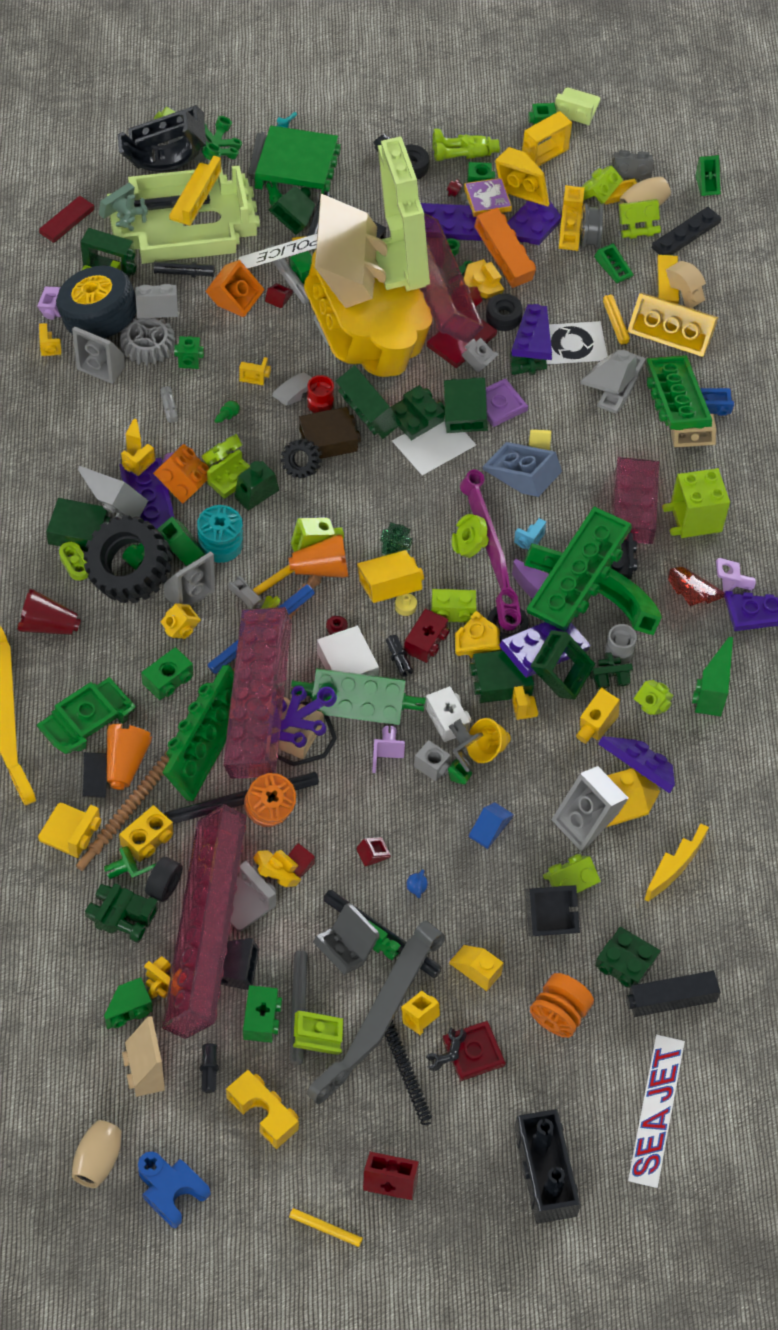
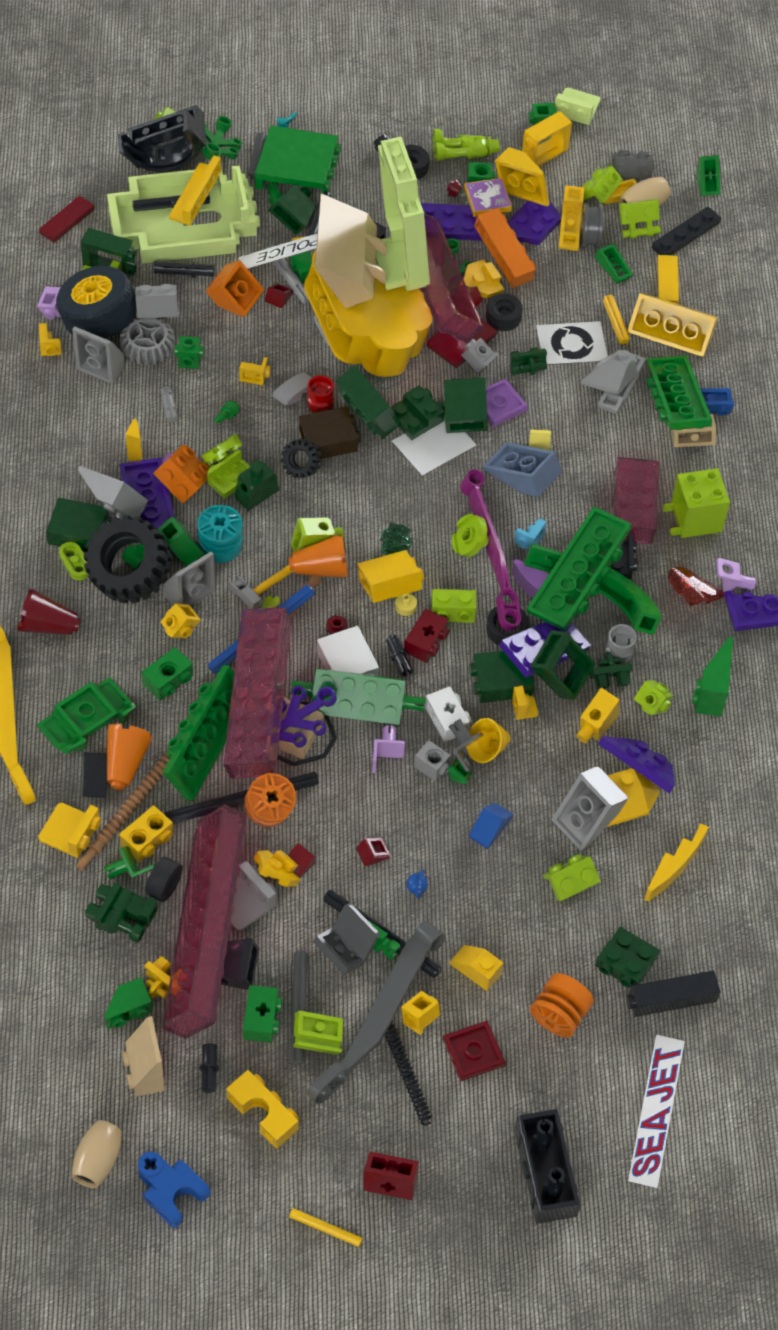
sand green piece [99,182,148,231] -> none
yellow bracket [121,444,155,476] -> none
black arm [426,1027,467,1071] -> none
yellow plate [455,611,500,658] -> none
dark purple wing [512,304,552,360] -> none
black piece [525,885,580,936] -> none
tan brick [666,261,706,308] -> none

